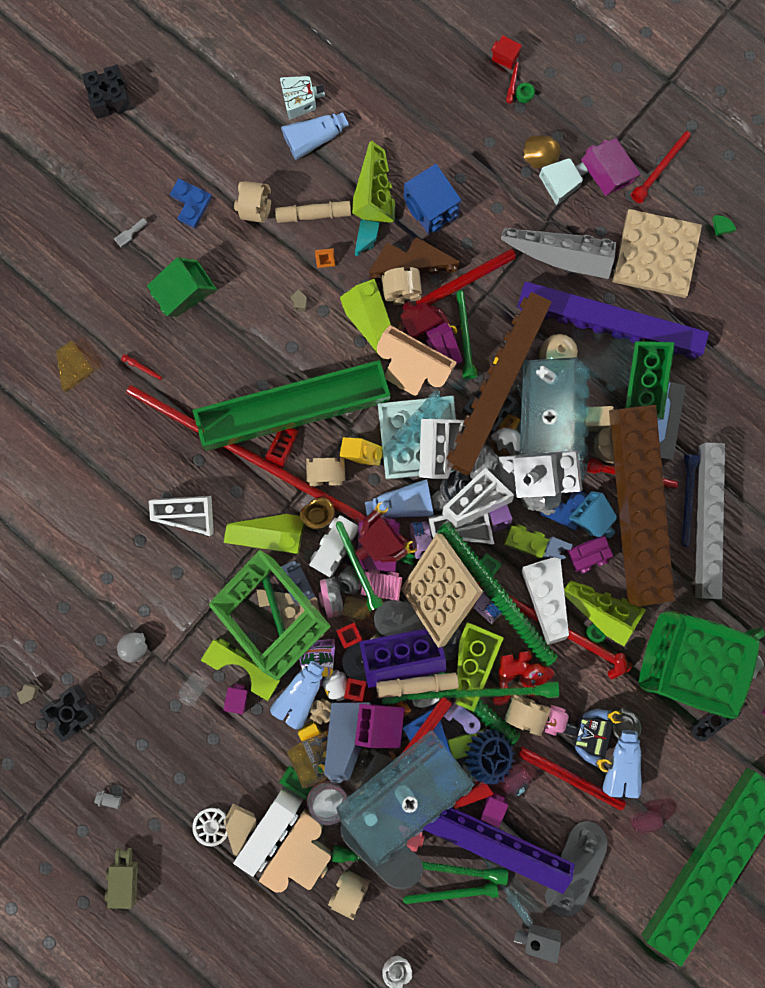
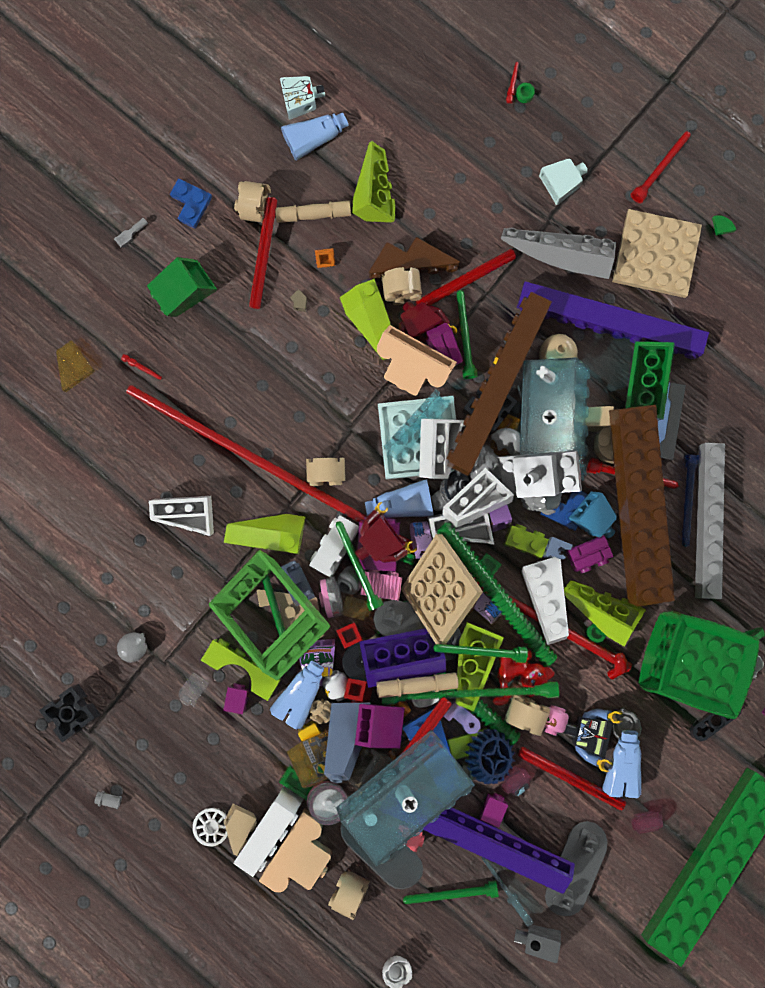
dark tan piece [17,684,40,704] -> none
black brick [82,65,132,119] -> none
olive brick [105,848,138,909] -> none
green piece [193,360,390,451] -> none
red slope [265,428,299,468] -> none
pearl gold hair [300,498,335,529] -> none
green hose [332,845,508,885] -> none
yellow brick [340,437,383,466] -> none
teal slope [355,219,379,256] -> none
blue brick [404,164,462,234] -> none
red slope [452,781,493,809] -> none
red brick [491,35,522,70] -> none
pearl gold hair [523,135,561,169] -> none
magenta brick [581,138,641,196] -> none
none -> red axle [249,197,277,309]
none -> green piece [433,644,528,663]

